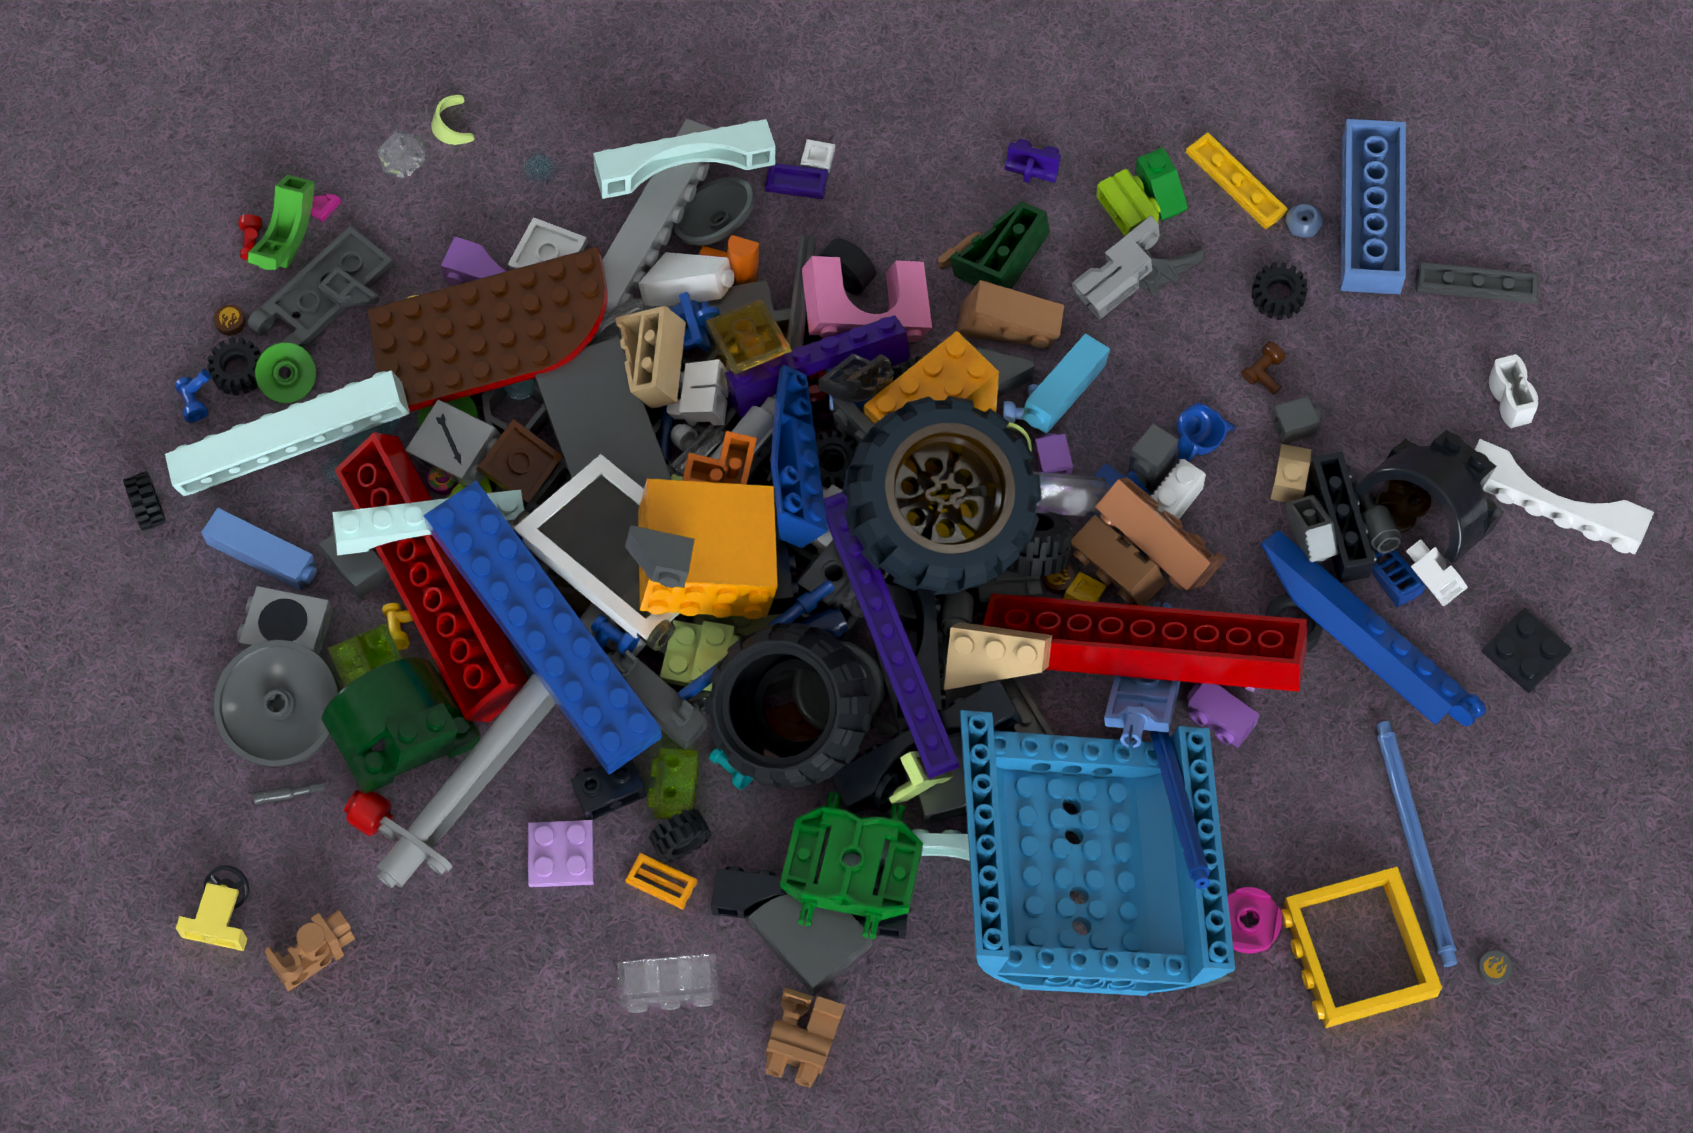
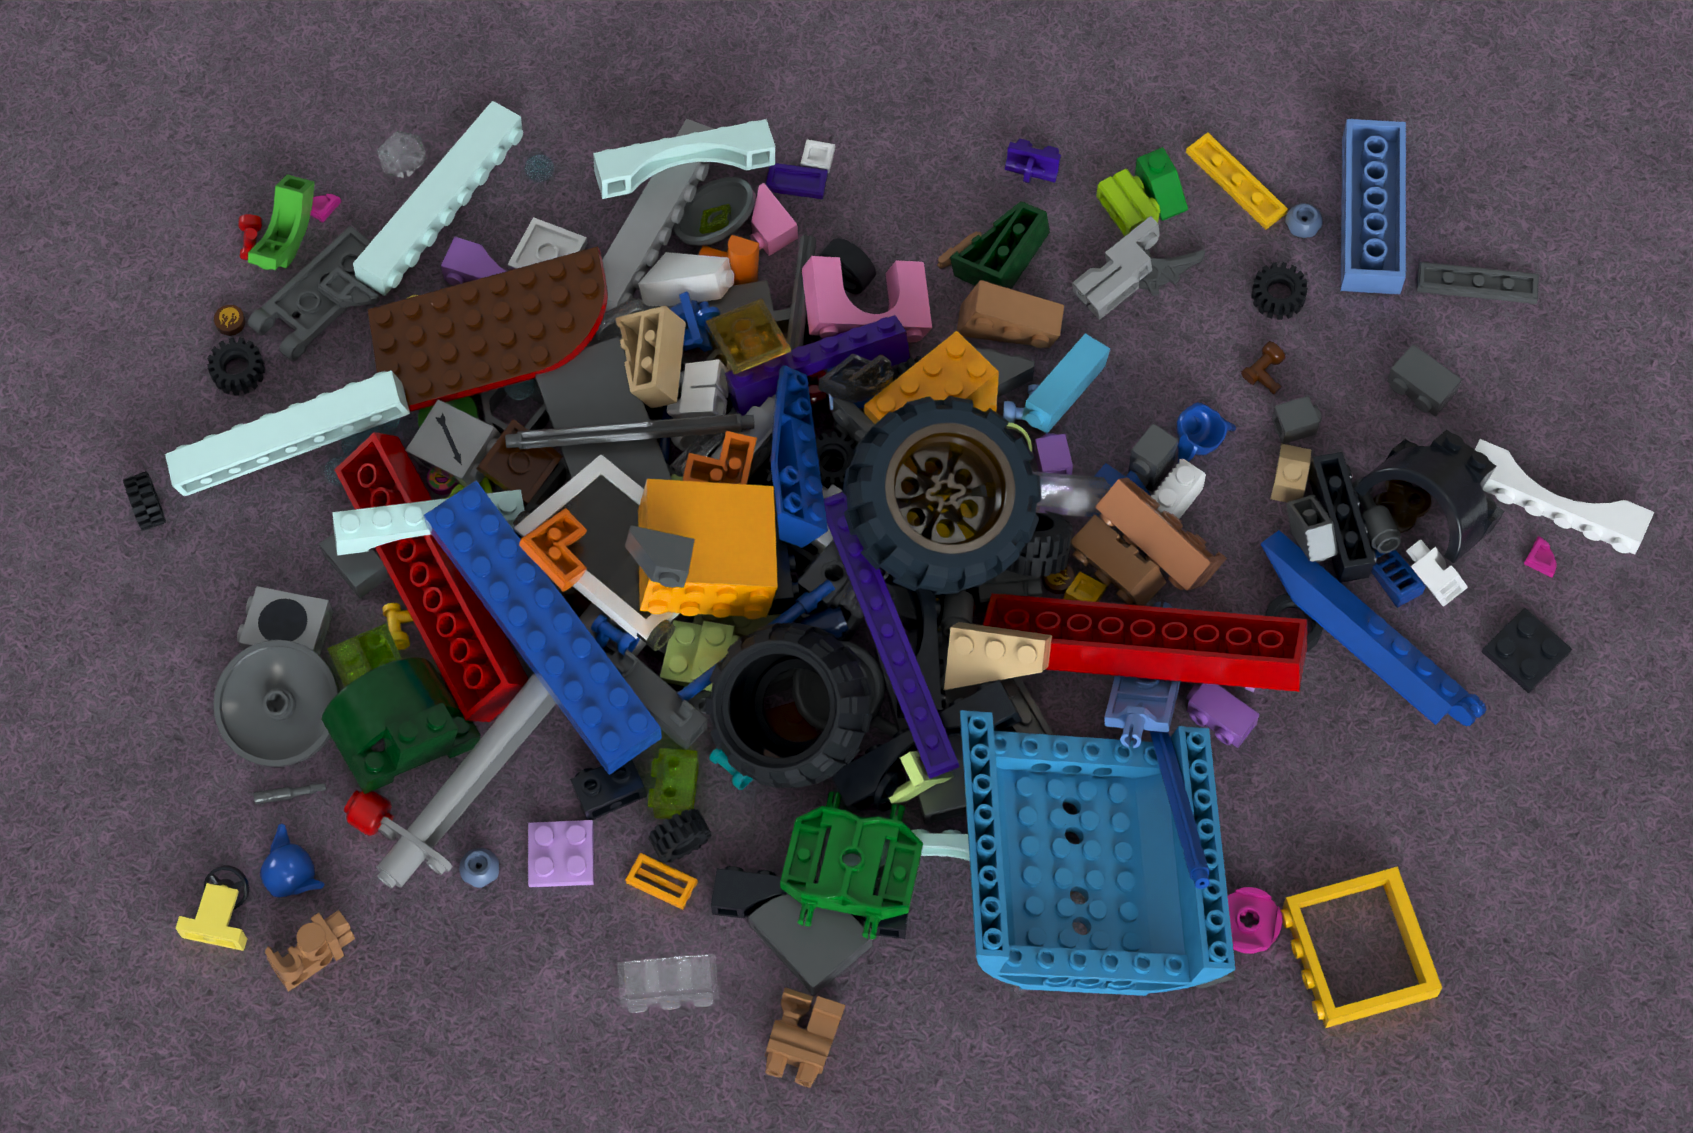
blue piece [175,369,211,423] -> none
medium blue brick [201,508,317,591] -> none
bright green dish [255,343,316,403] -> none
yellowish green helmet [431,95,474,145] -> none
medium blue piece [1376,721,1458,967] -> none
dark grey tile [1478,950,1513,985] -> none
white brick [1489,354,1538,428] -> none
none -> blue piece [260,823,324,897]
none -> light aqua brick [353,101,523,296]
none -> sand blue plate [459,848,499,888]
none -> dark grey piece [505,413,755,450]
none -> orange brick [519,508,587,591]
none -> clear neon green tile [699,204,732,234]
none -> bright pink slope [750,183,798,256]
none -> dark grey brick [1387,344,1462,417]
none -> dark pink tile [1524,536,1557,578]

